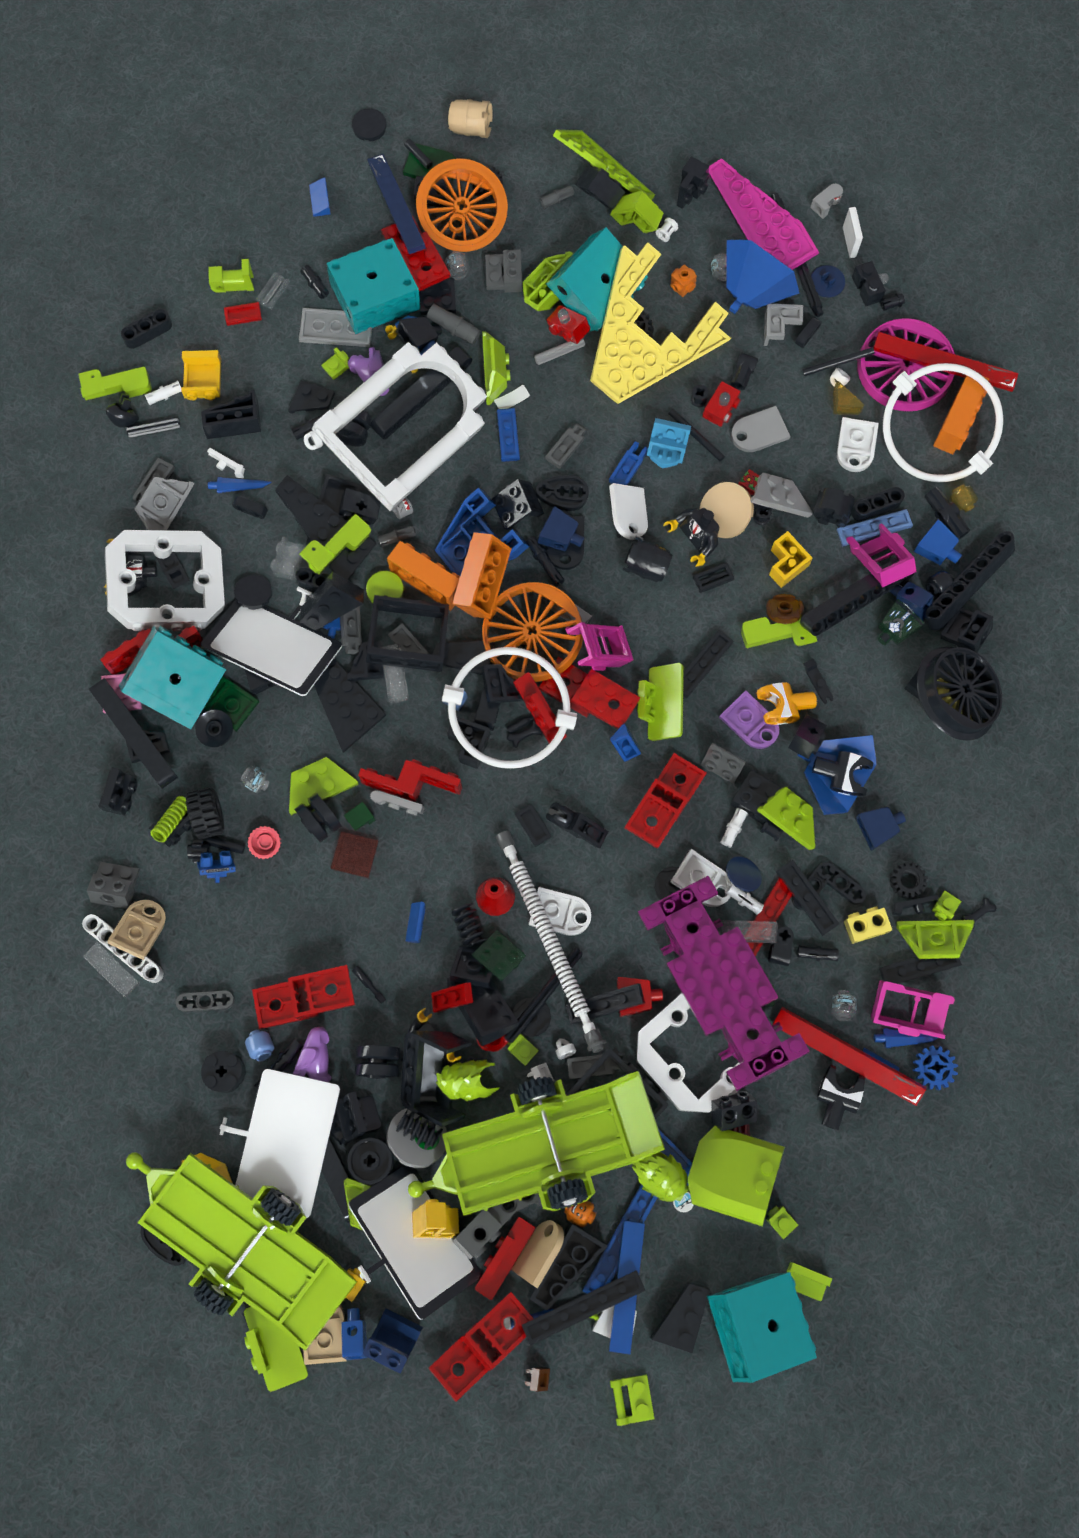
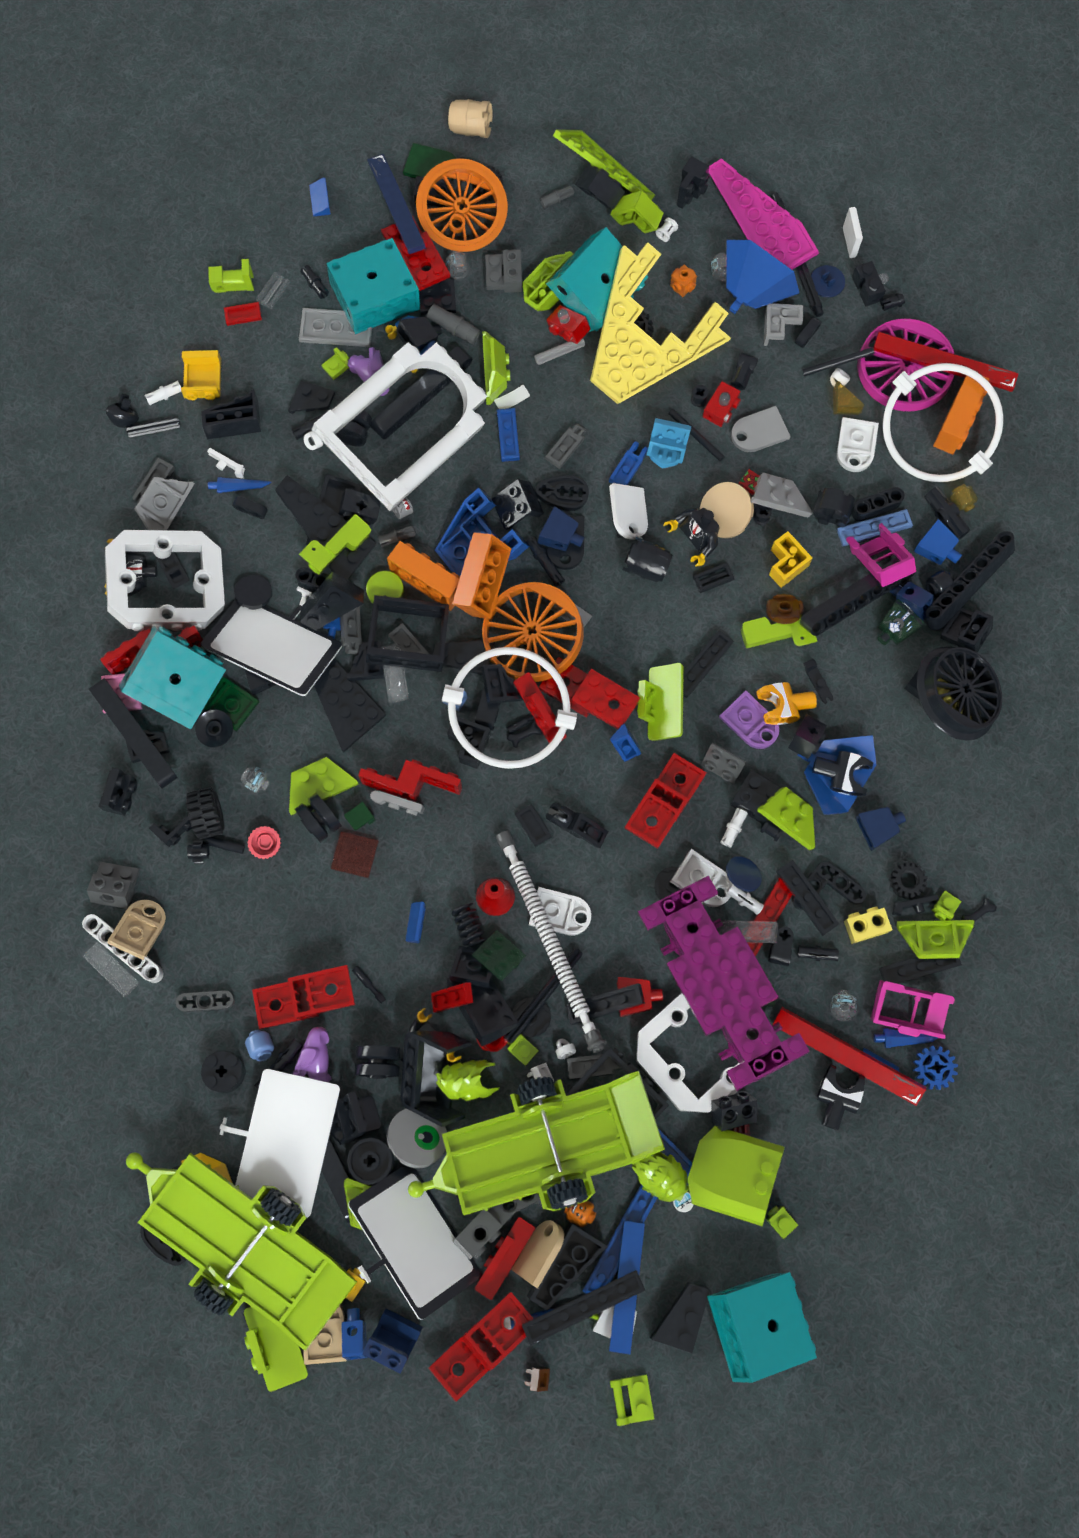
lime piece [79,367,152,400] -> none
black beam [121,309,172,349] -> none
lime piece [151,796,187,842] -> none
blue hips [197,851,235,883] -> none
clear bracket [271,537,306,581] -> none
black tile [352,108,386,141] -> none
black piece [396,1109,443,1150] -> none
black piece [404,139,433,169] -> none
yellow brick [412,1199,459,1238] -> none
dark pink piece [566,622,634,671] -> none
lime panel [787,1262,832,1301] -> none
light grey leg [811,183,843,219] -> none

